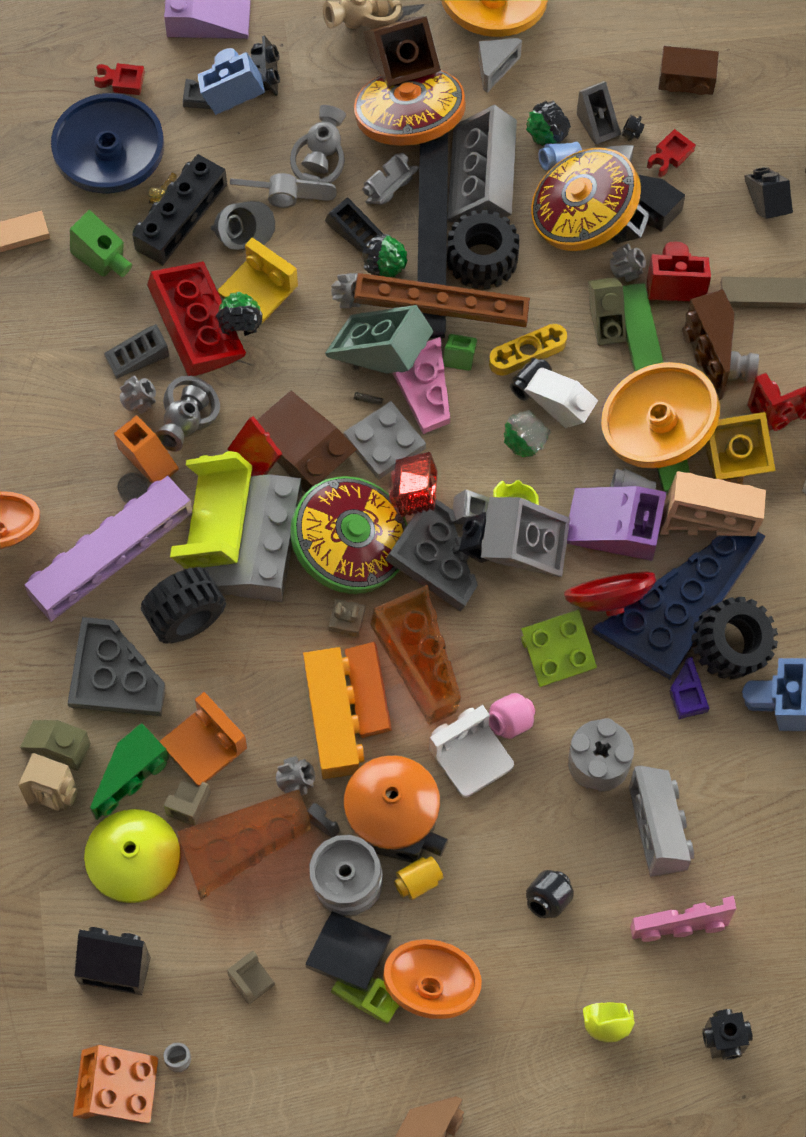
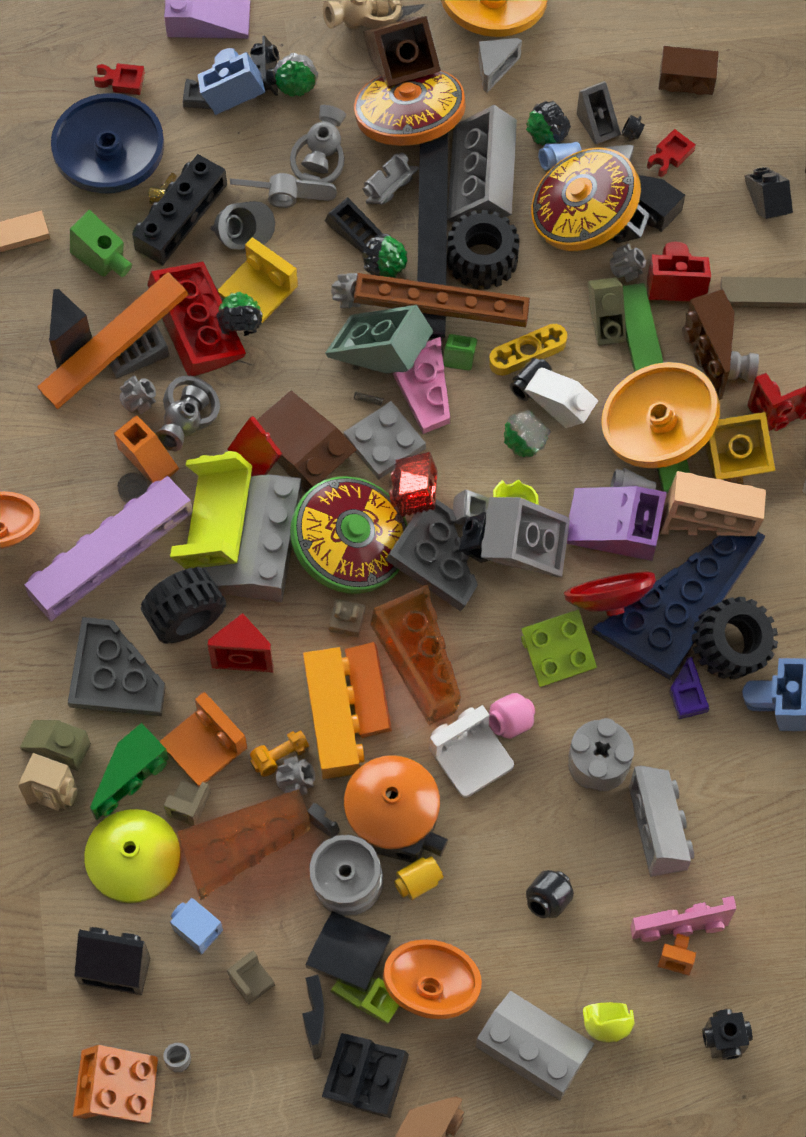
none -> orange tile [37,272,189,410]
none -> black slope [49,289,92,369]
none -> light blue brick [170,898,223,955]
none -> red slope [207,613,274,673]
none -> light orange bar [250,730,309,777]
none -> green piece [274,53,318,97]
none -> black slope [302,974,326,1060]
none -> black slope [322,1033,409,1118]
none -> light grey slope [476,991,595,1100]
none -> orange tile [657,934,696,976]

